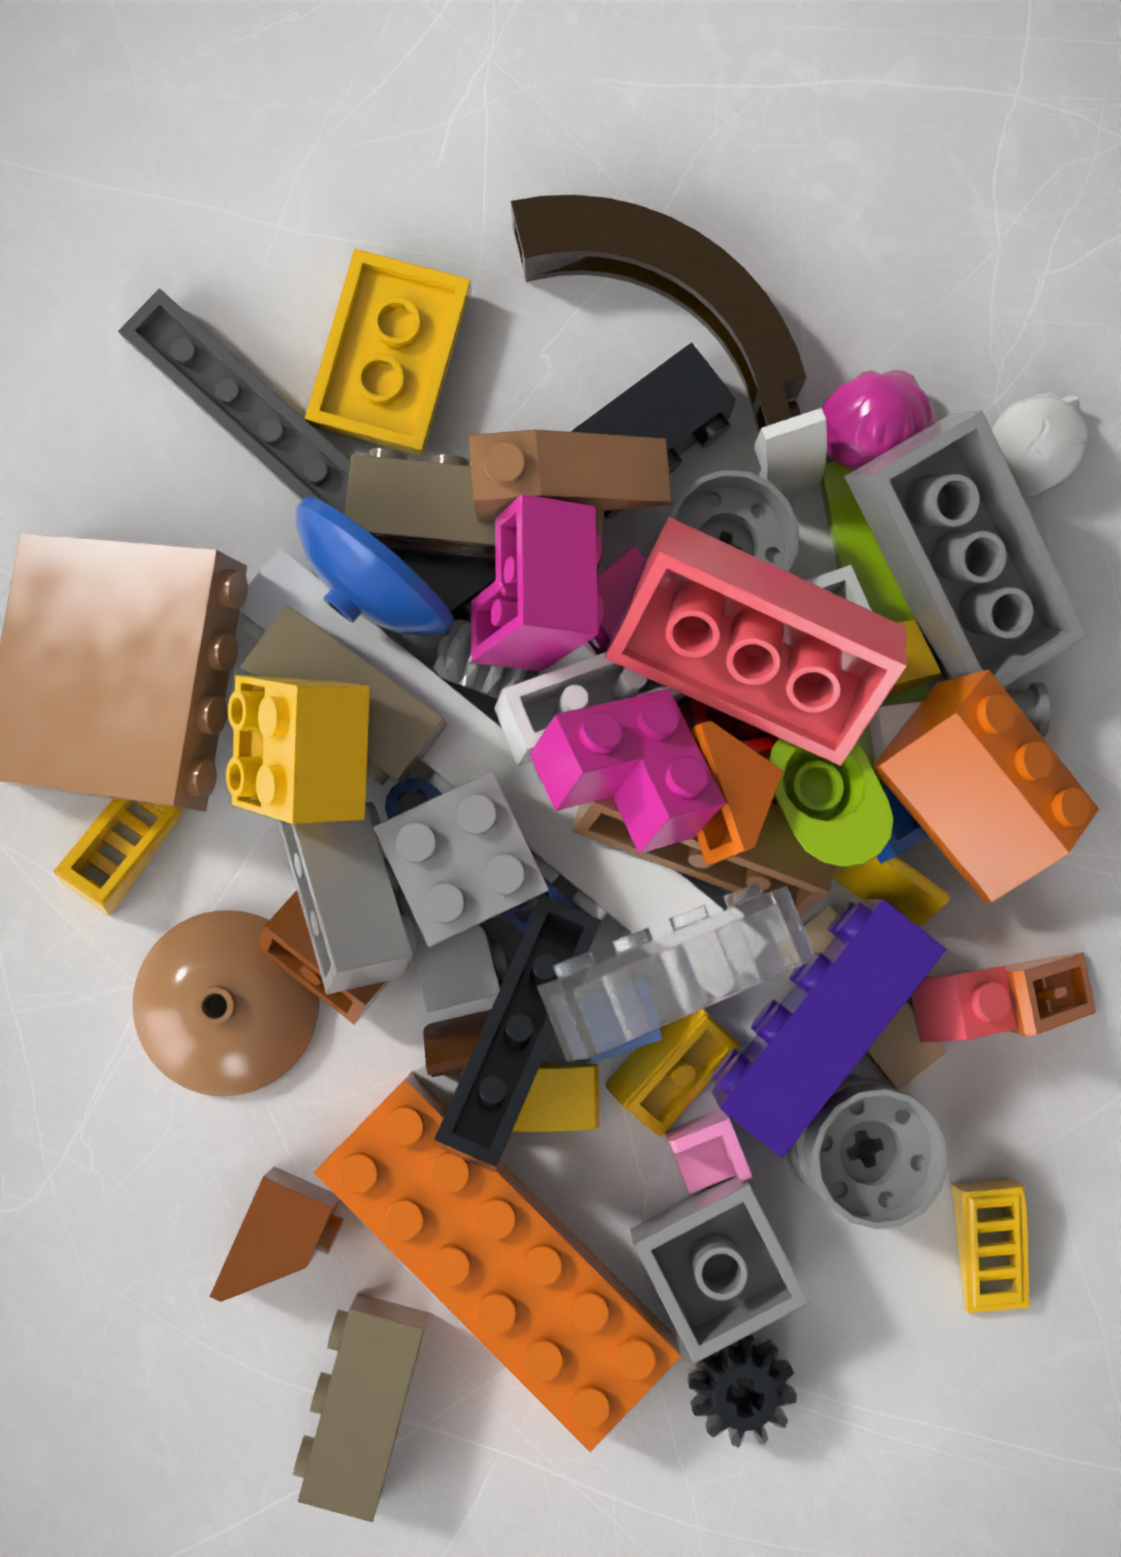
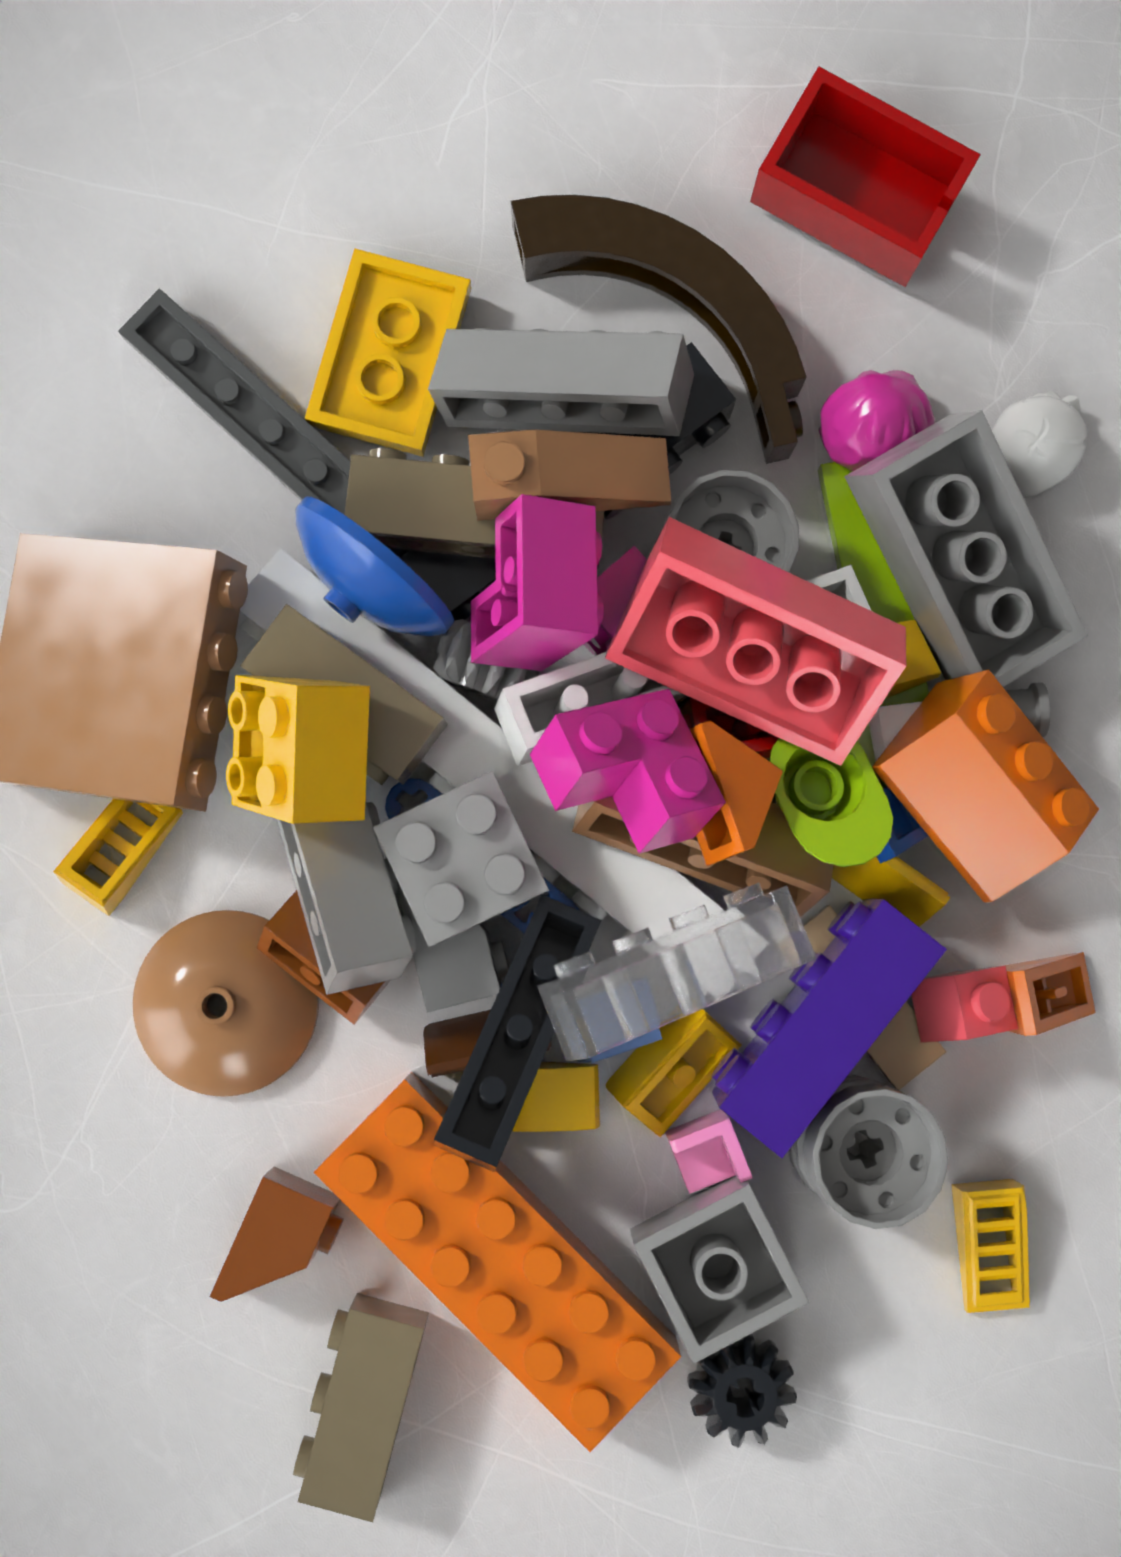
white slope [754,408,827,499] -> none
none -> light grey brick [428,328,694,436]
none -> red piece [750,66,981,288]

